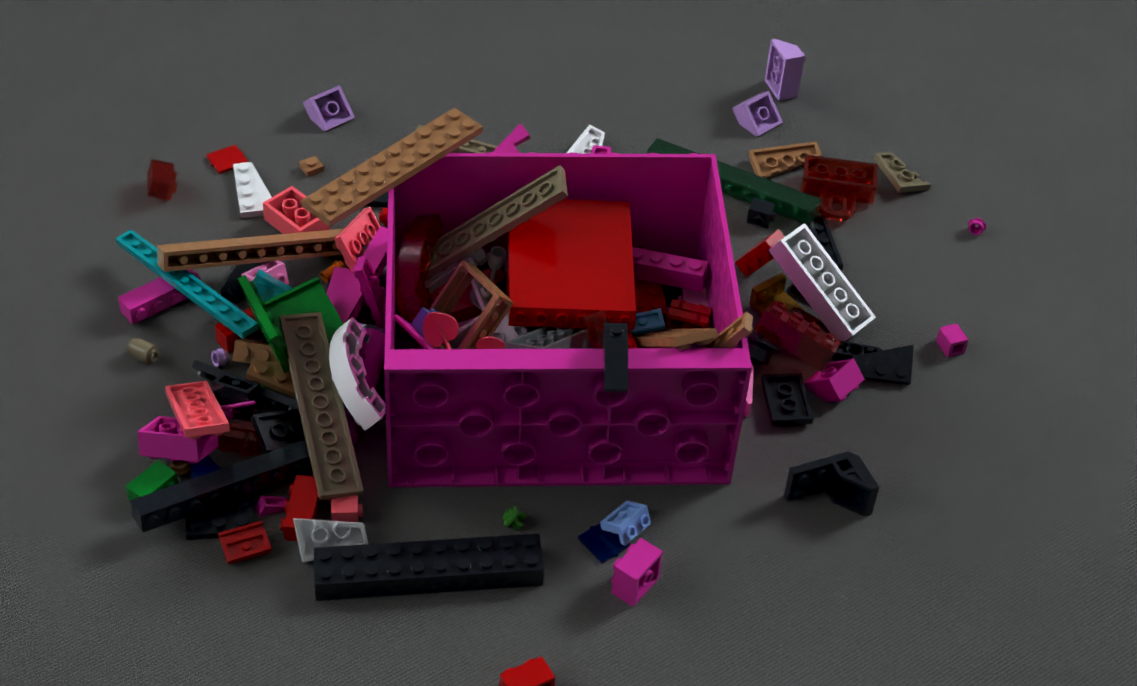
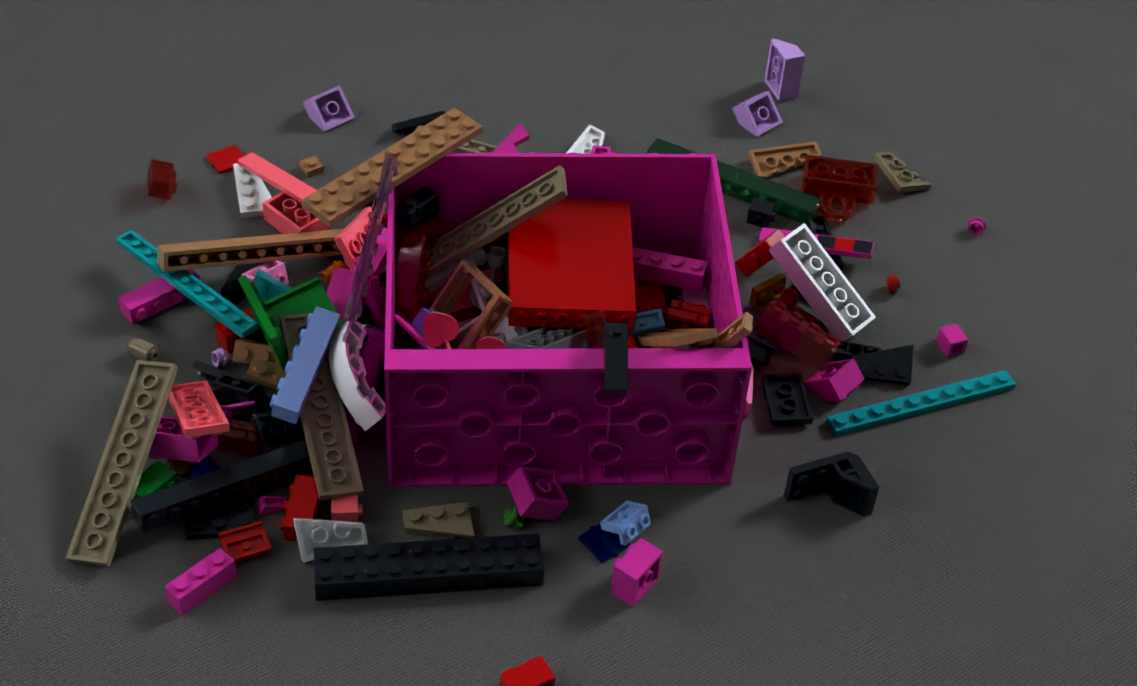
none -> dark tan plate [65,360,178,567]
none -> dark pink brick [165,548,237,616]
none -> coral tile [237,152,317,203]
none -> light blue brick [269,306,340,424]
none -> clear purple plate [345,153,399,322]
none -> black tile [391,110,446,132]
none -> black brick [396,186,441,231]
none -> dark tan wing [402,502,475,539]
none -> dark pink brick [507,466,569,521]
none -> tile [758,227,874,259]
none -> red plate [779,288,799,306]
none -> teal plate [826,370,1016,436]
none -> red plate [886,274,900,293]

